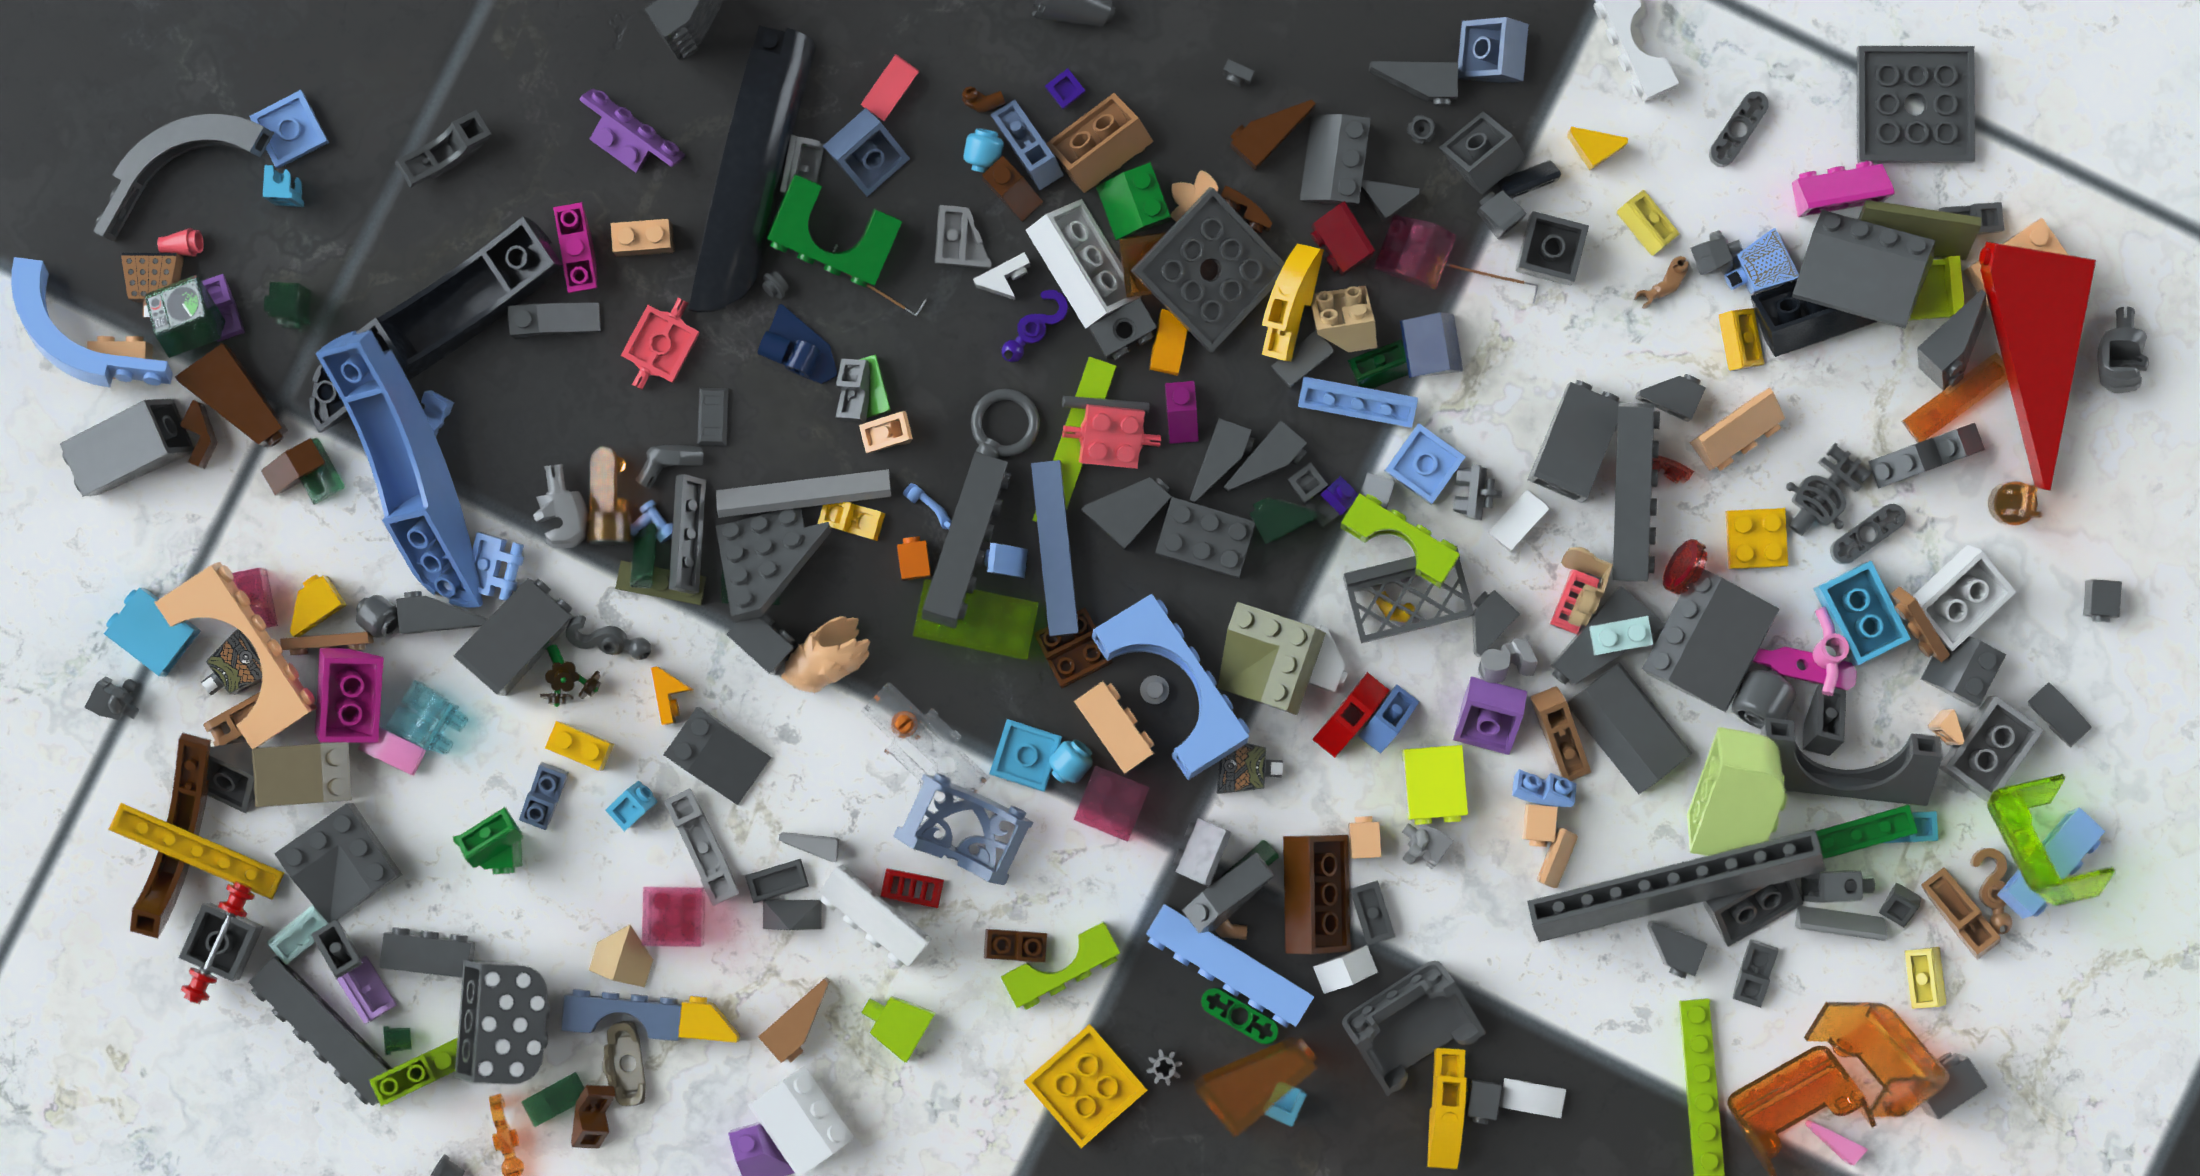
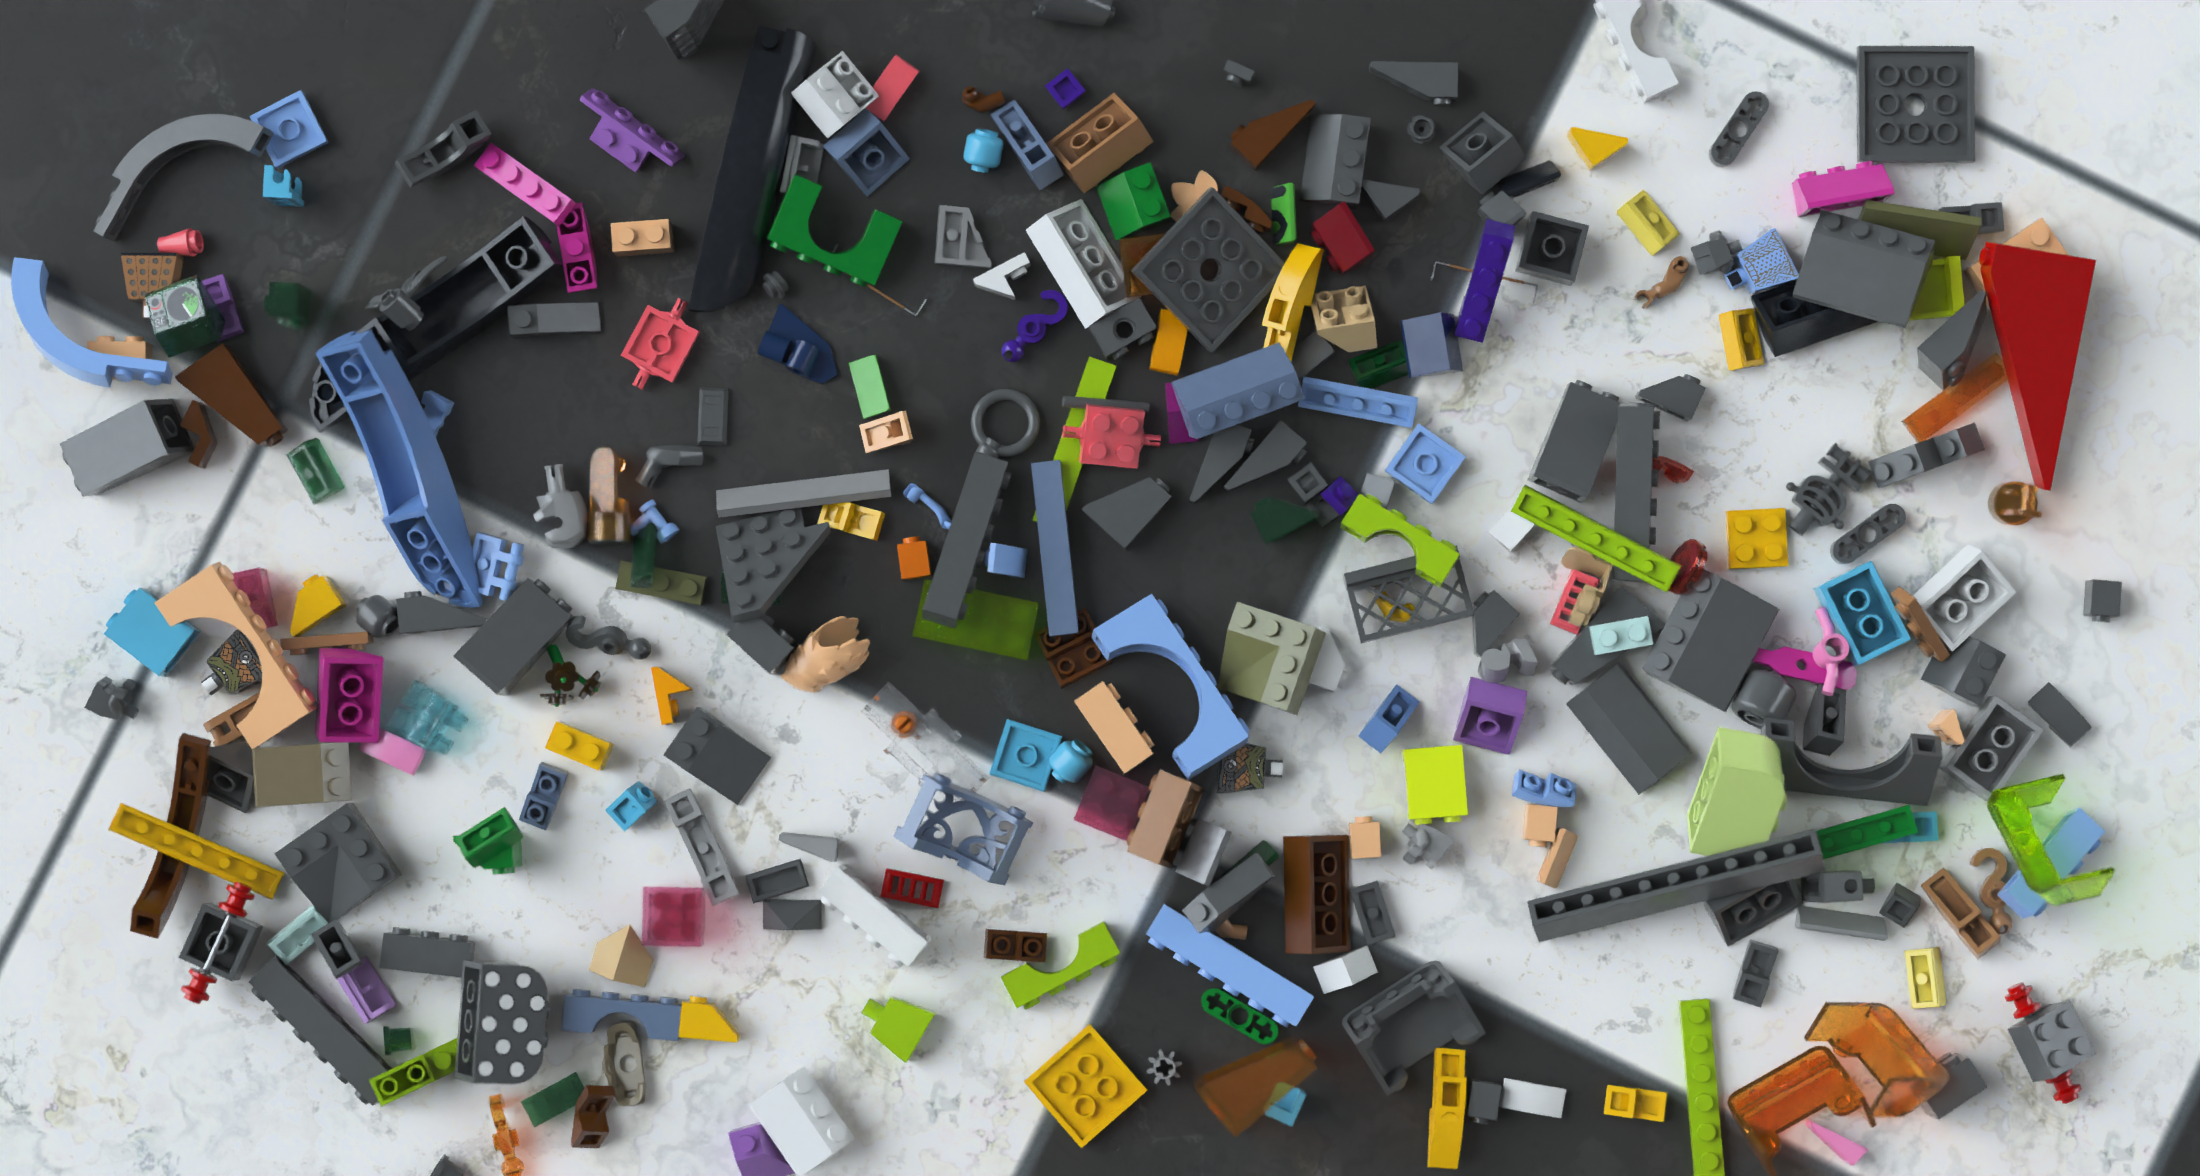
reddish brown slope [261,438,326,496] -> none
dark grey plate [669,474,706,594] -> none
medium nougat slope [758,977,830,1063] -> none
dark grey slope [835,359,870,422] -> none
reddish brown slope [982,156,1043,222] -> none
light grey plate [1140,675,1169,704] -> none
dark grey brick [1155,497,1255,579] -> none
red slope [1312,672,1390,758] -> none
clear pink slope [1374,215,1456,289] -> none
dark grey hips [1453,465,1502,520] -> none
sand blue slope [1458,17,1529,83] -> none
medium nougat slope [1530,686,1591,781] -> none
dark grey slope [1647,921,1708,979] -> none
light nougat slope [1689,387,1785,471] -> none
dark grey piece [2097,307,2149,393] -> none
none -> dark grey plant [365,256,450,331]
none -> plate [474,143,576,226]
none -> white slope [791,51,879,139]
none -> medium nougat slope [1127,770,1205,869]
none -> sand blue slope [1171,342,1305,439]
none -> bright green slope [1271,183,1297,245]
none -> dark purple arch [1455,219,1515,343]
none -> lime tile [1511,485,1681,592]
none -> yellow slope [1604,1085,1668,1122]
none -> brick [2004,982,2096,1104]

